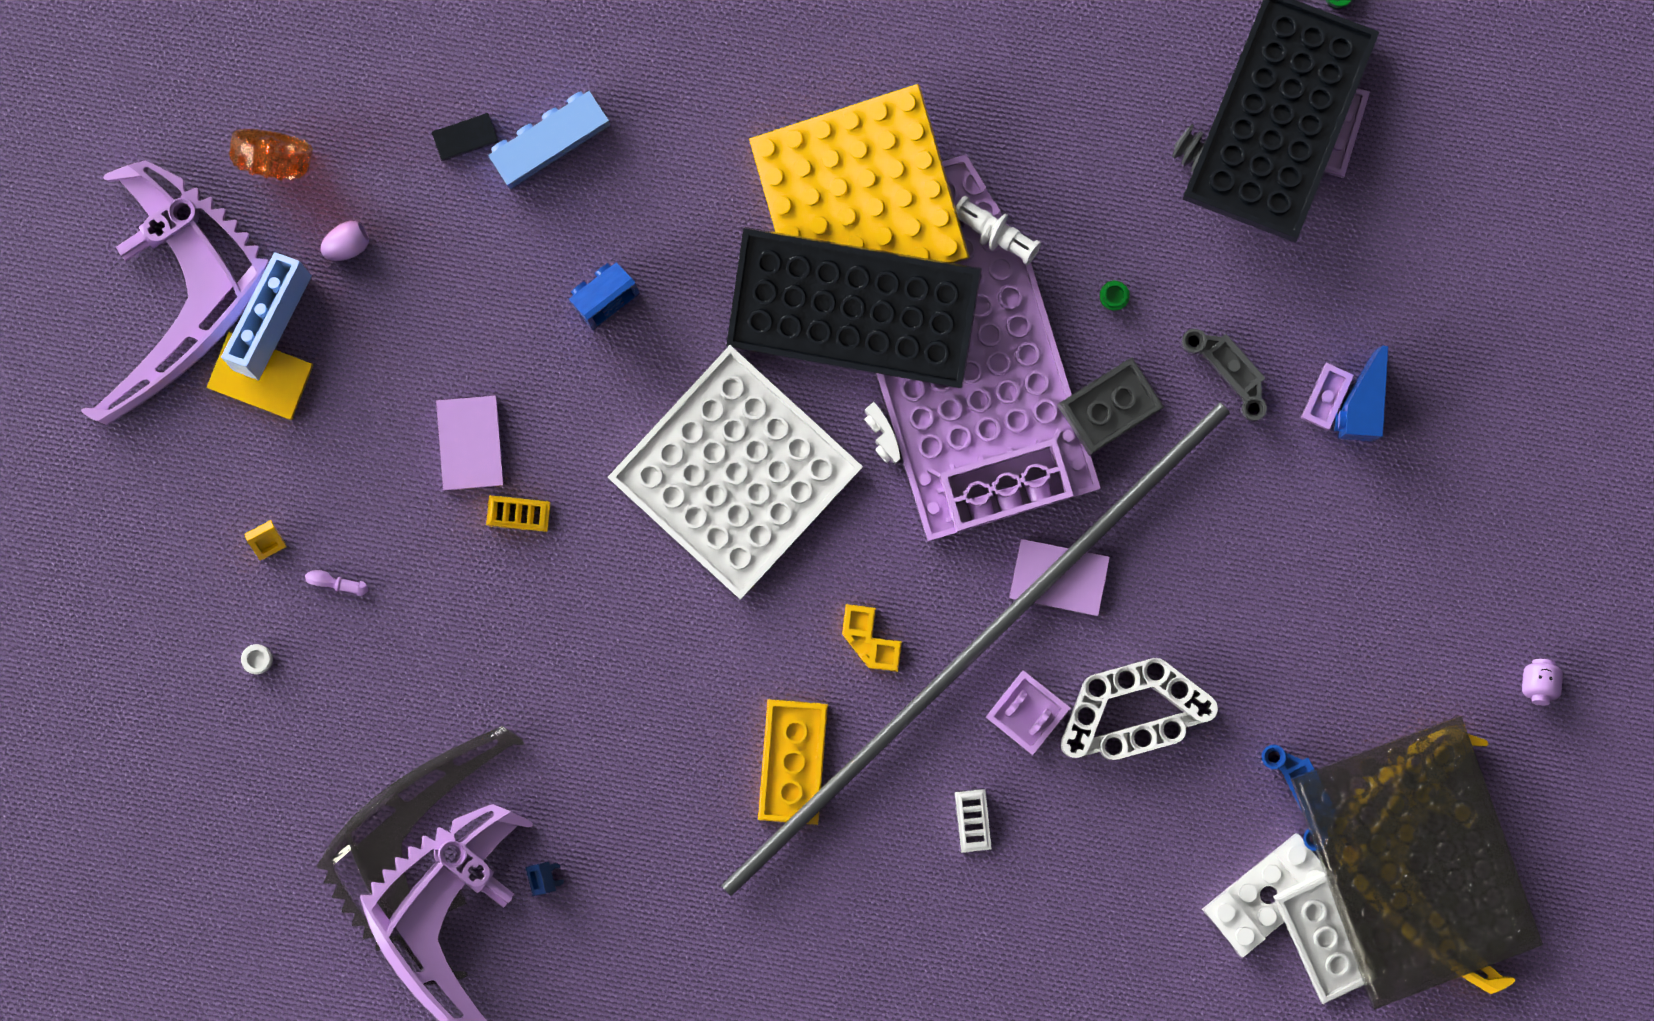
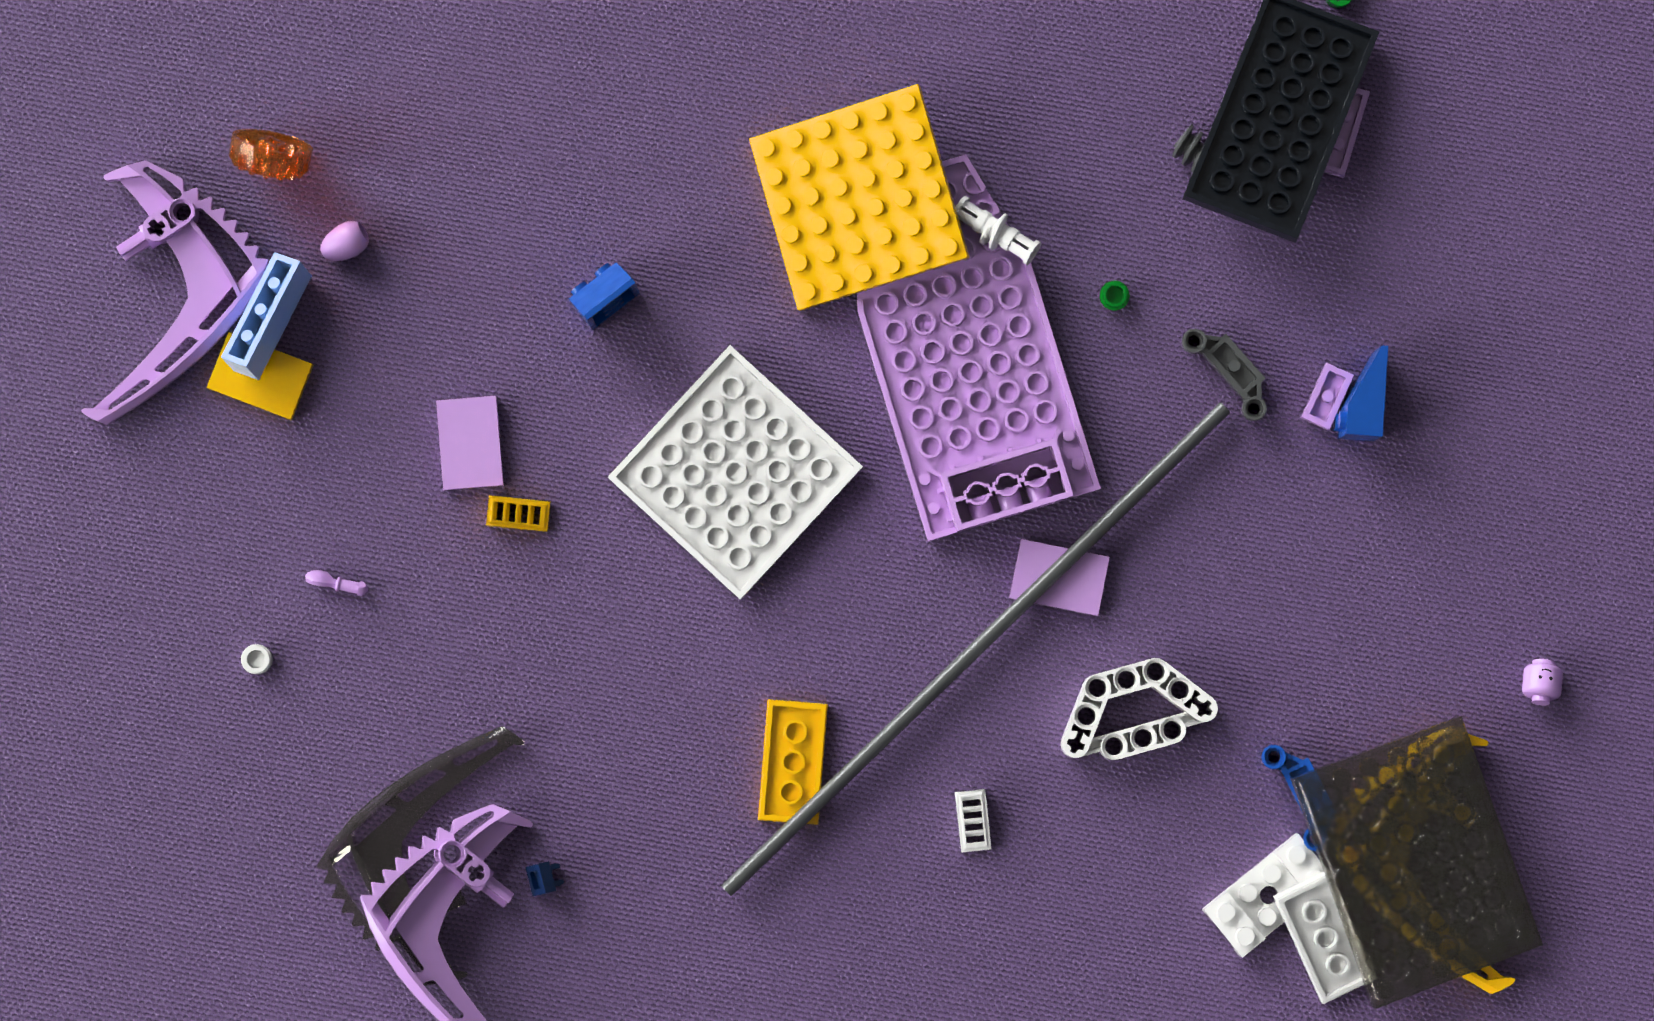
yellow plate [244,520,286,561] -> none
black tile [432,113,498,161] -> none
light blue brick [488,91,610,189] -> none
black plate [726,227,982,388] -> none
yellow tile [842,604,902,672] -> none
white slope [864,402,900,464] -> none
lavender plate [985,670,1070,755] -> none
dark grey tile [1057,357,1164,455] -> none

